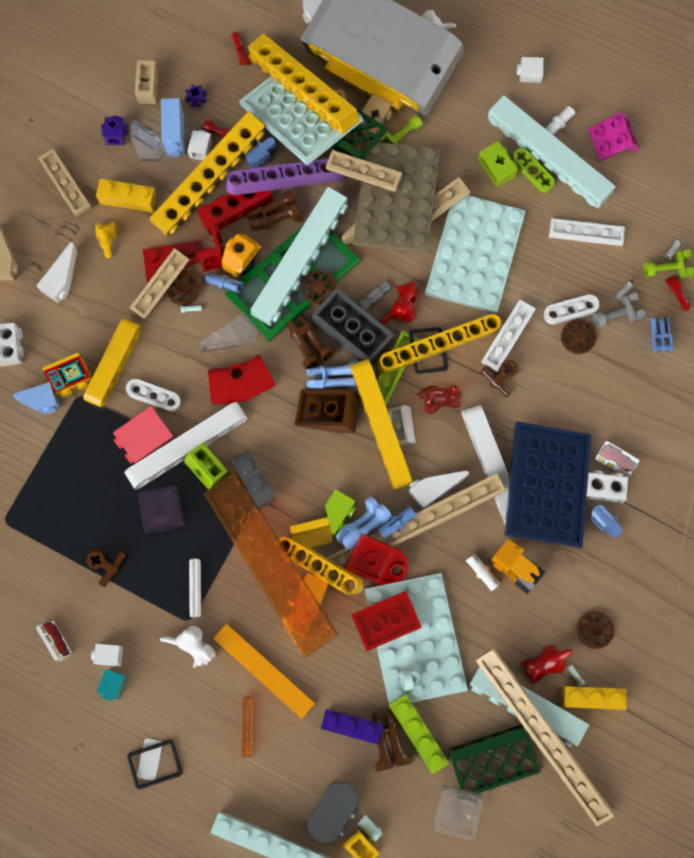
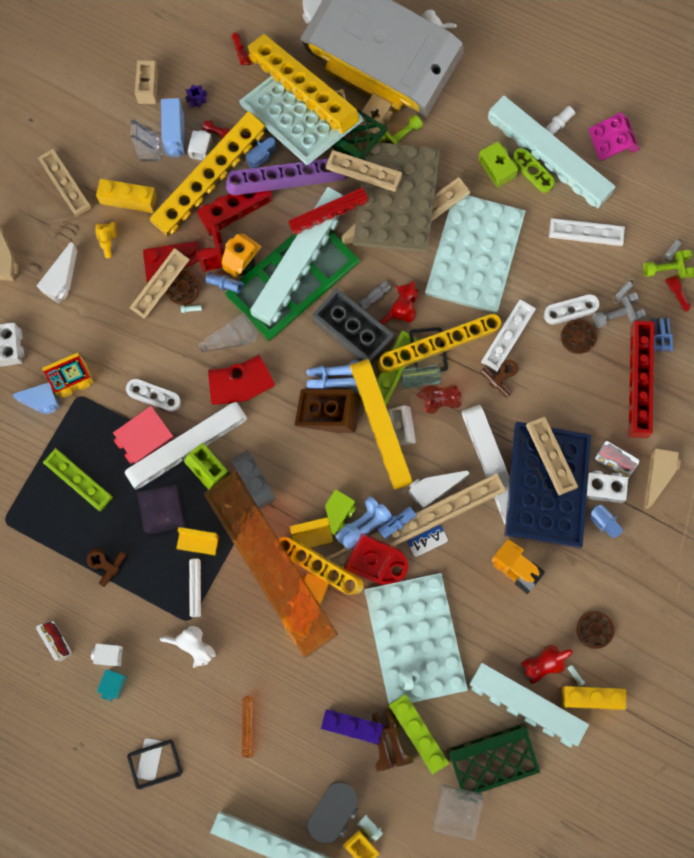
yellow beam [84,318,142,407] -> none
dark purple brick [101,115,129,146] -> none
light orange tile [213,624,315,719] -> none
reddish brown piece [246,189,303,231] -> none
reddish brown piece [287,314,336,370] -> none
reddish brown wheel [301,270,336,305] -> none
red plate [351,591,422,652] -> none
white pin [466,553,501,591] -> none
tan plate [476,648,614,826] -> none
white brick [516,57,543,83] -> none
none -> lime tile [43,448,114,512]
none -> yellow panel [177,527,219,556]
none -> red piece [288,187,368,235]
none -> clear light blue tile [401,364,441,389]
none -> sticker [408,526,448,557]
none -> tan plate [526,417,578,496]
none -> red brick [628,321,654,439]
none -> tan slope [644,448,681,509]

